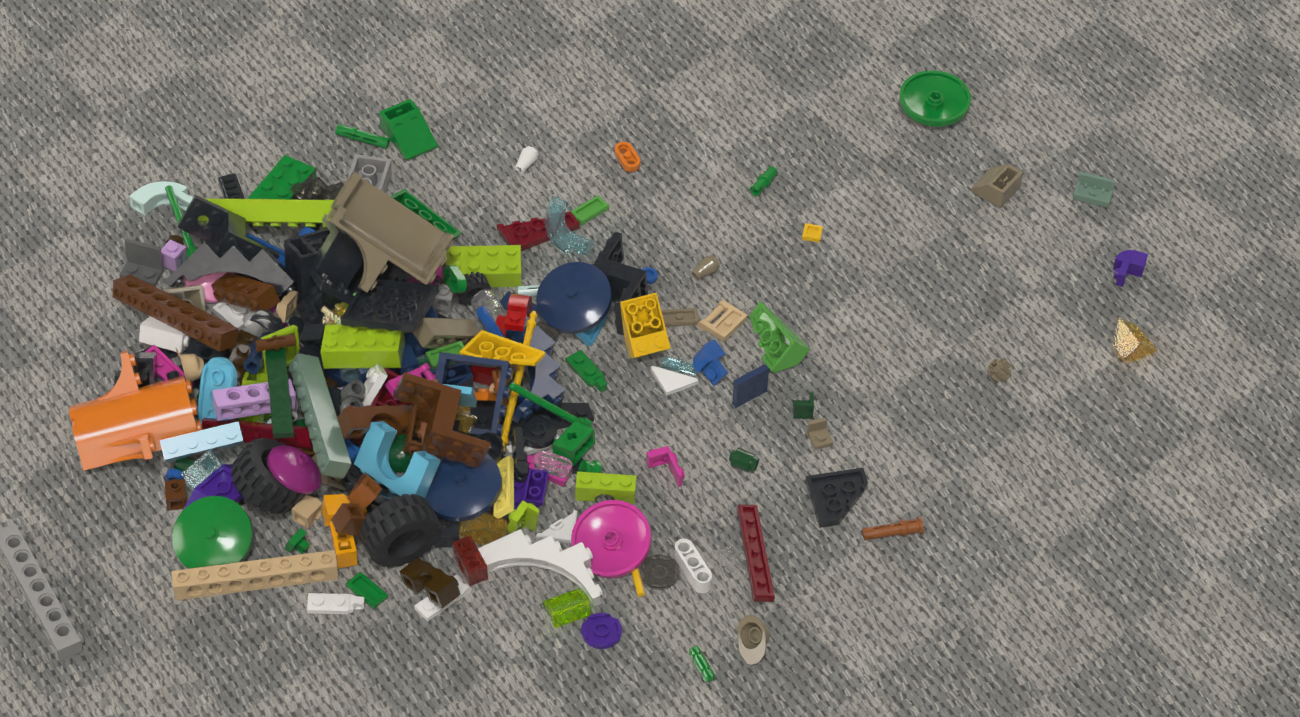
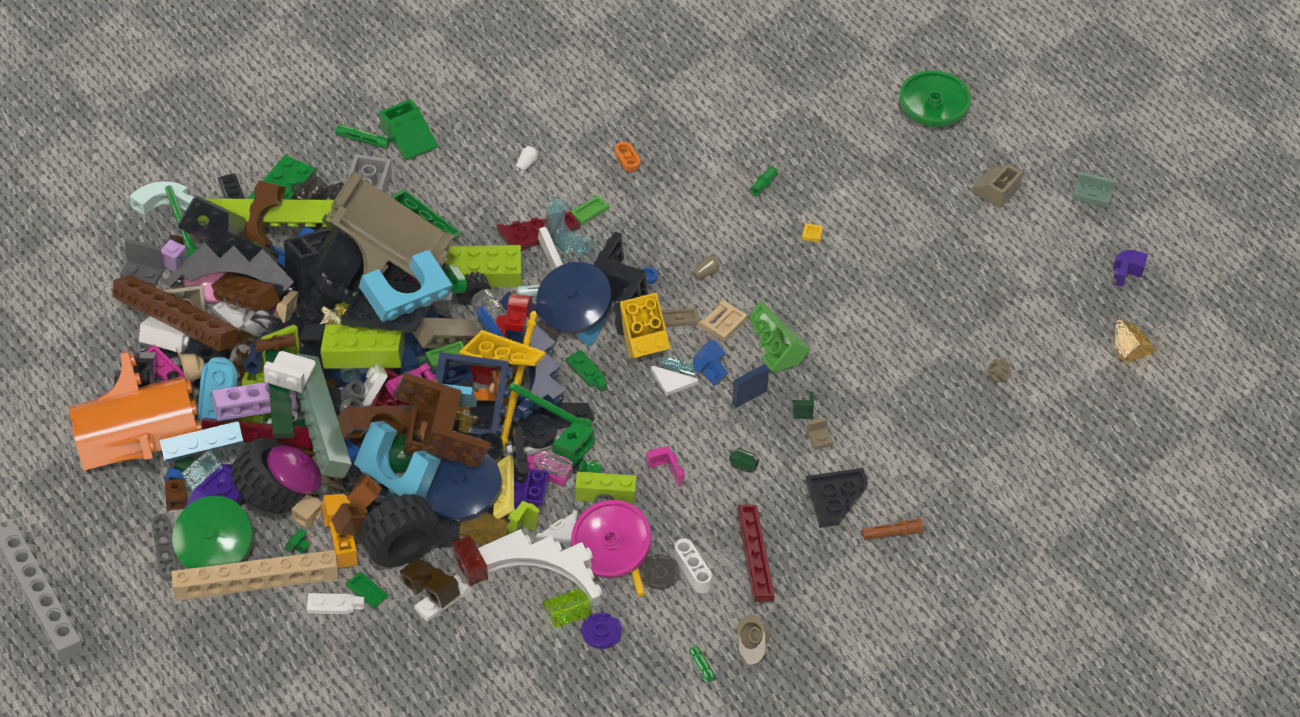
none -> dark grey beam [151,514,177,581]
none -> reddish brown arch [245,180,286,249]
none -> white bracket [264,351,316,393]
none -> medium azure arch [359,250,452,322]
none -> white tile [538,227,563,270]

